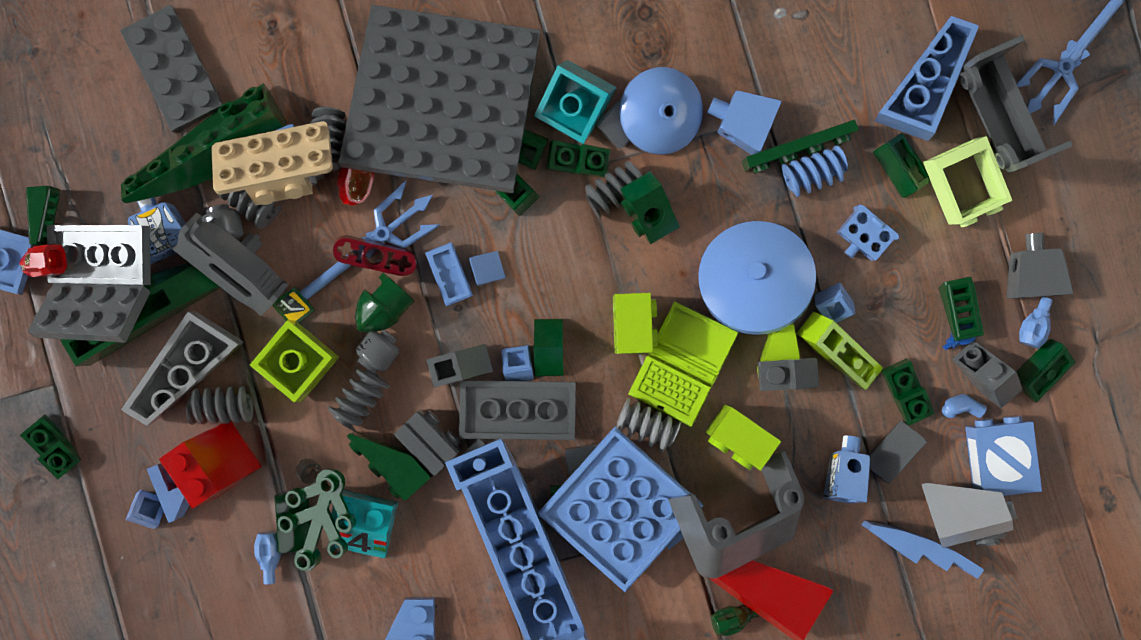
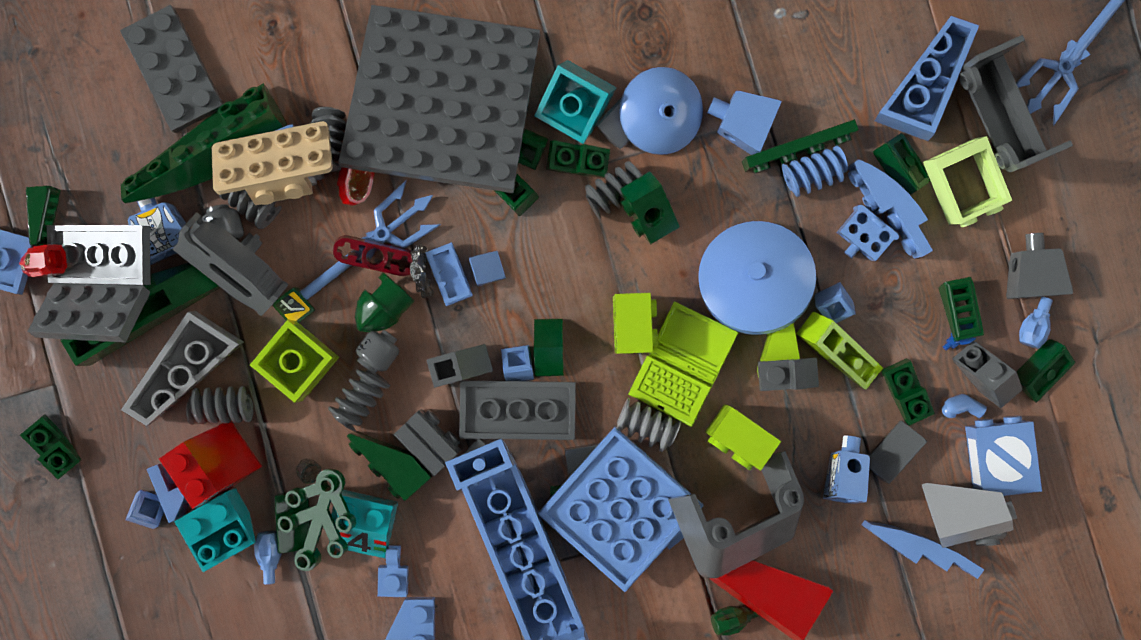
none -> teal slope [174,488,256,572]
none -> medium blue plate [378,545,409,597]
none -> clear smoke animal [410,245,434,298]
none -> medium blue slope [848,160,933,259]

